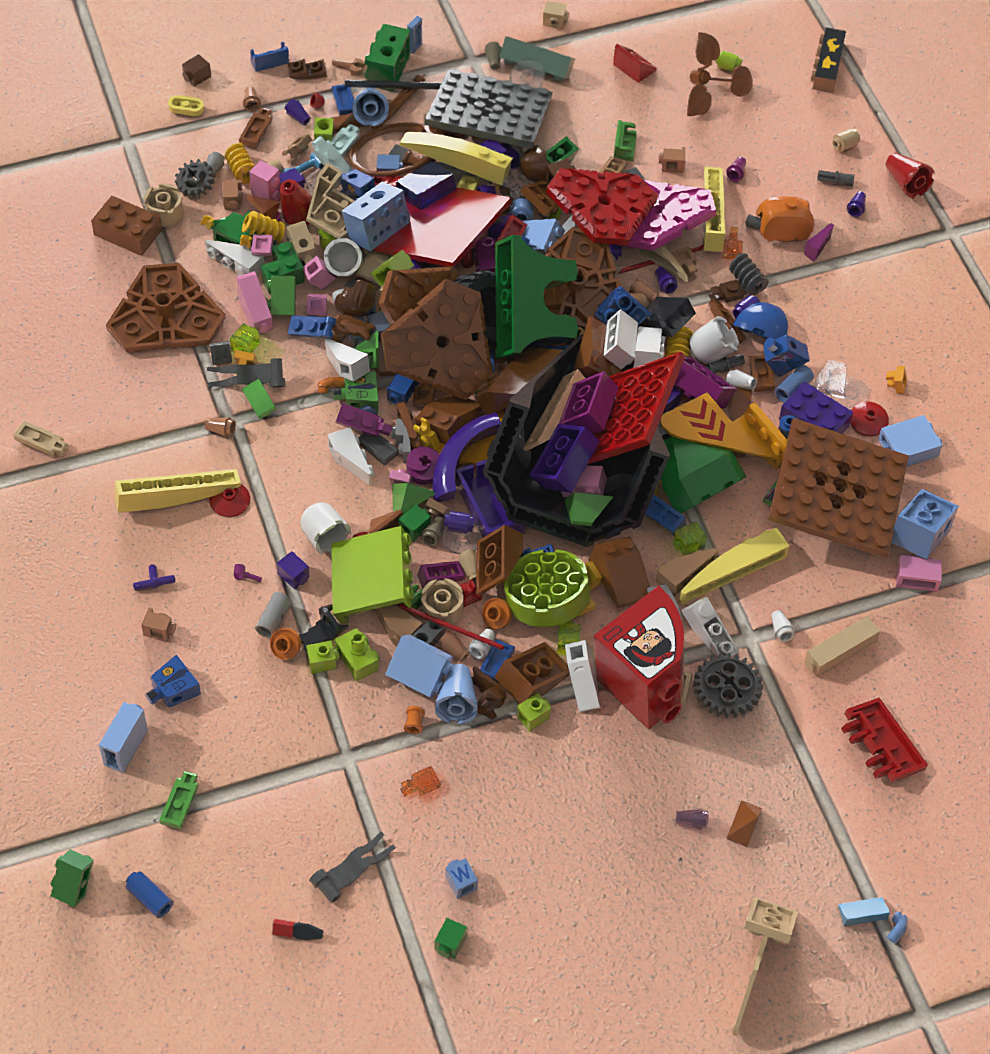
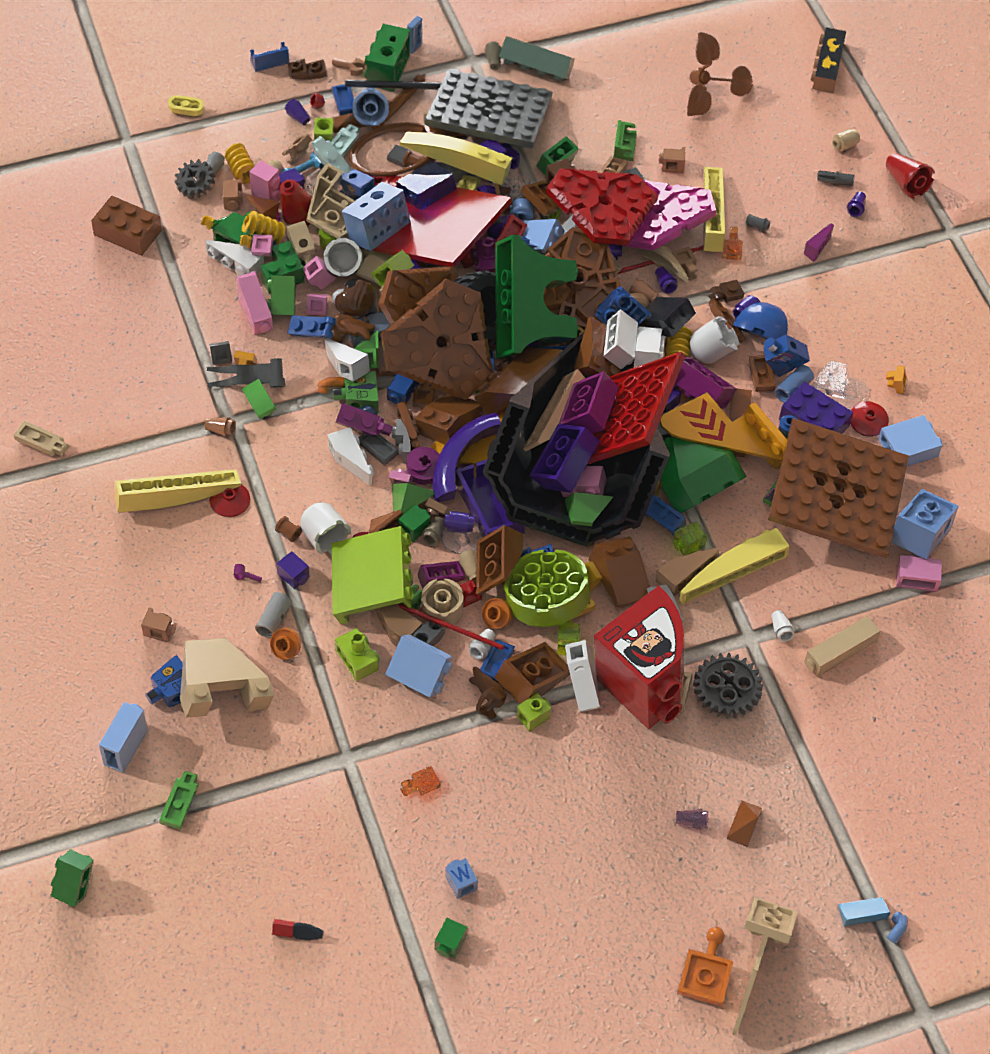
dark orange plate [106,262,226,353] -> none
blue brick [126,871,174,918] -> none
dark purple piece [133,564,176,591] -> none
tan brick [144,183,184,228] -> none
reddish brown brick [182,54,211,87] -> none
clear neon green brick [229,323,260,353] -> none
dark orange hinge [239,107,273,148] -> none
nougat cone [243,86,261,112] -> none
black hair [299,604,349,652] -> none
lime brick [306,640,340,674] -> none
dark grey flag [309,831,396,903] -> none
medium blue brick [377,154,403,176] -> none
orange bush [403,706,425,734] -> none
yellow plate [413,418,441,451] -> none
light blue cone [435,664,478,724] -> none
nougat cone [438,631,470,662] -> none
clear dish [510,59,545,88] -> none
reddish brown piece [520,145,550,182] -> none
tan brick [542,0,570,29] -> none
red slope [613,43,657,83] -> none
white slope [681,597,739,658] -> none
dark grey axle [706,354,745,373] -> none
lime brick [715,50,743,72] -> none
magenta cone [726,157,747,182] -> none
white cone [726,369,757,389] -> none
dark grey piece [729,253,769,295] -> none
orange animal [755,196,815,242] -> none
red hinge [841,697,928,782] -> none
none -> tan wedge [180,638,274,718]
none -> dark orange bush [275,516,302,542]
none -> orange plate [677,927,733,1007]

